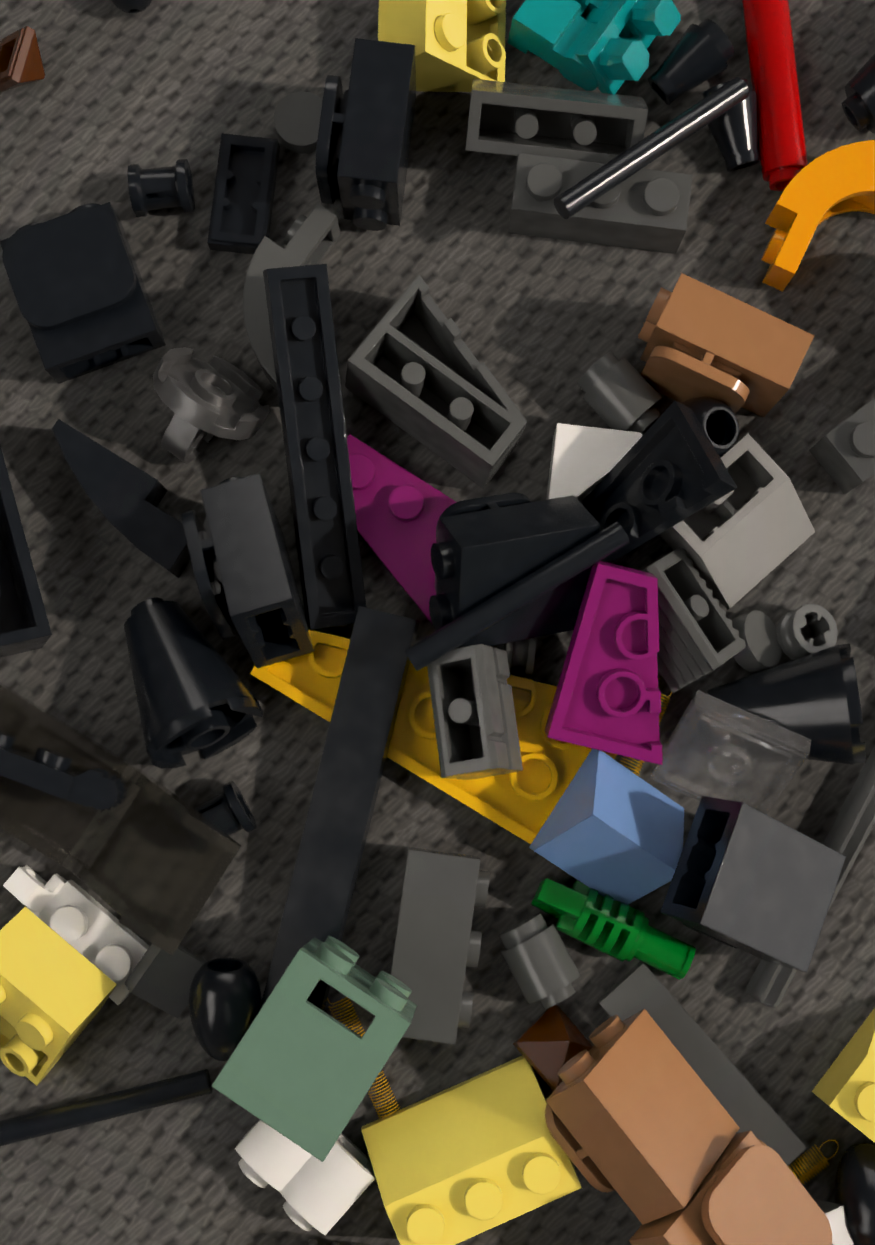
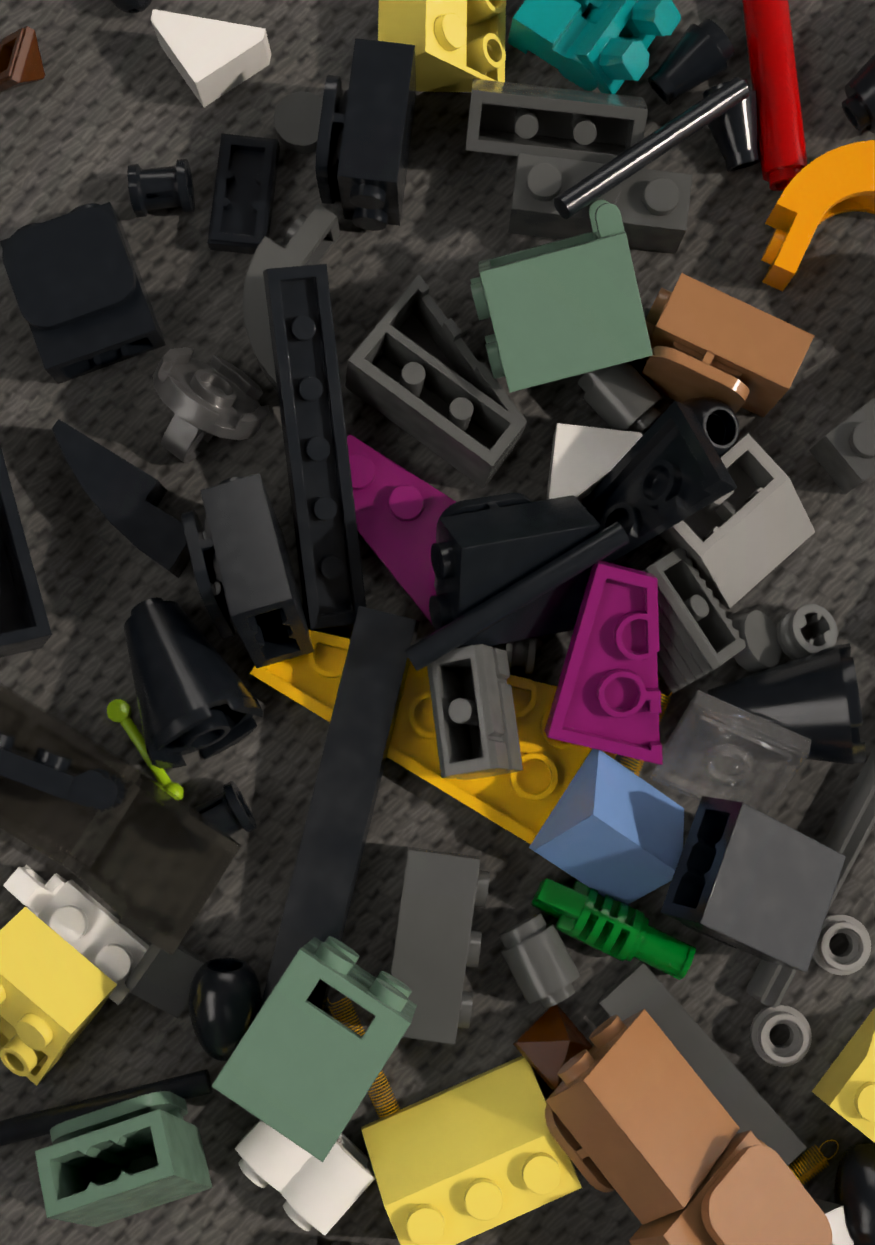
none -> sand green brick [35,1091,212,1227]
none -> lime hinge [107,699,184,805]
none -> white slope [151,9,271,107]
none -> sand green container [470,199,653,393]
none -> light grey plate [750,1004,812,1067]
none -> light grey plate [813,914,871,975]

